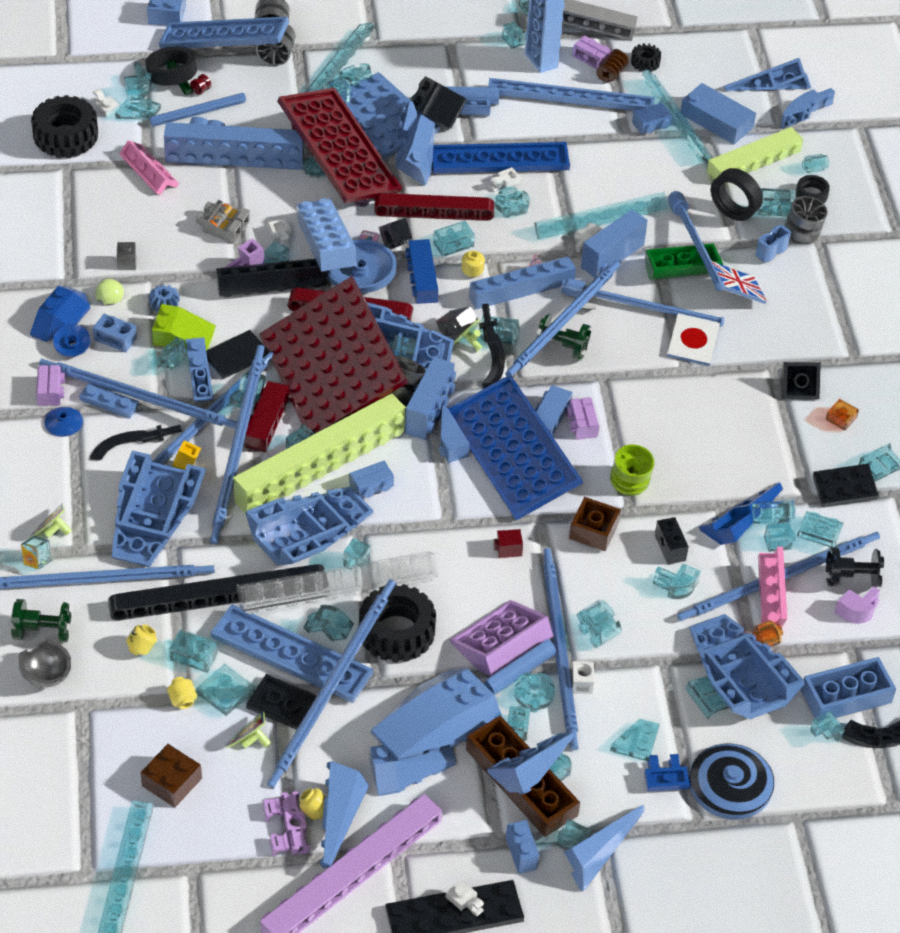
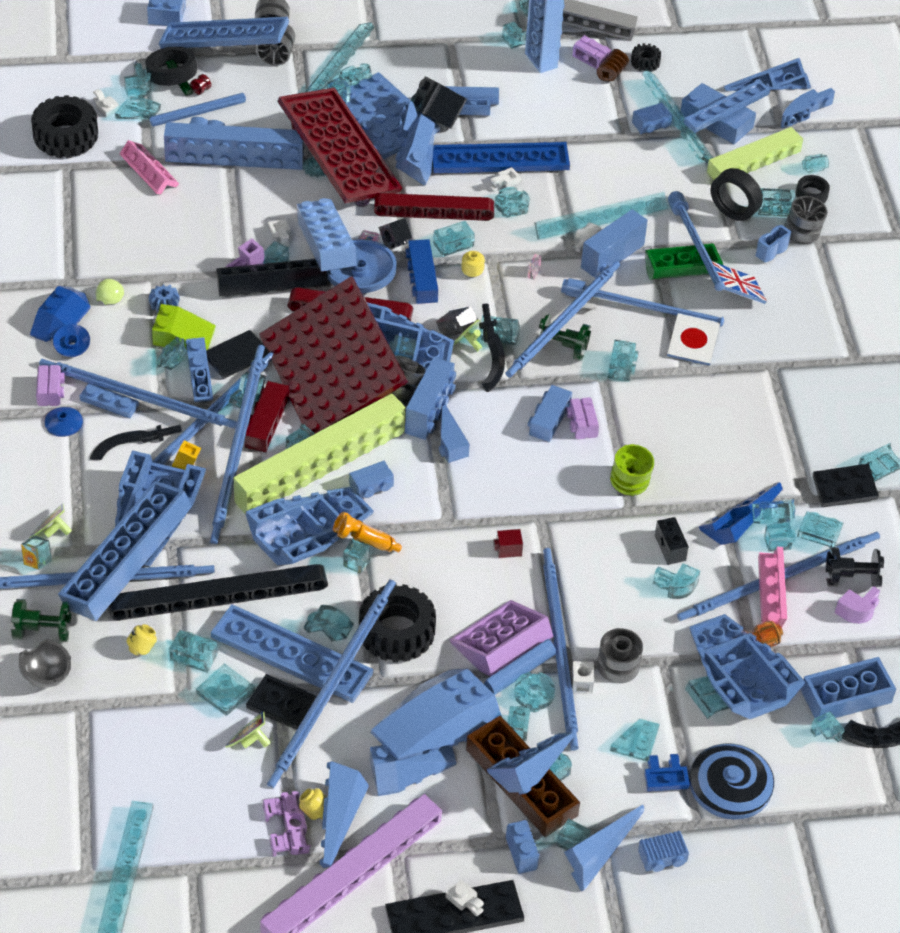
medium blue brick [93,314,137,352] -> none
flat silver brick [117,242,137,270] -> none
reddish brown brick [140,744,202,808] -> none
light yellow head [167,677,197,709] -> none
light grey hips [196,200,250,244] -> none
clear brick [237,551,438,614] -> none
blue plate [448,376,583,521] -> none
medium blue brick [469,256,576,309] -> none
medium blue plate [488,78,655,111] -> none
reddish brown brick [569,496,621,551] -> none
clear light blue brick [577,600,622,648] -> none
black slope [779,362,821,399] -> none
clear orange piece [825,399,859,431] -> none
none -> medium blue brick [58,481,192,621]
none -> light orange piece [333,512,402,553]
none -> flat silver wheel [597,628,643,683]
none -> clear light blue brick [608,340,639,382]
none -> medium blue brick [638,831,689,872]
none -> medium blue plate [684,80,770,133]

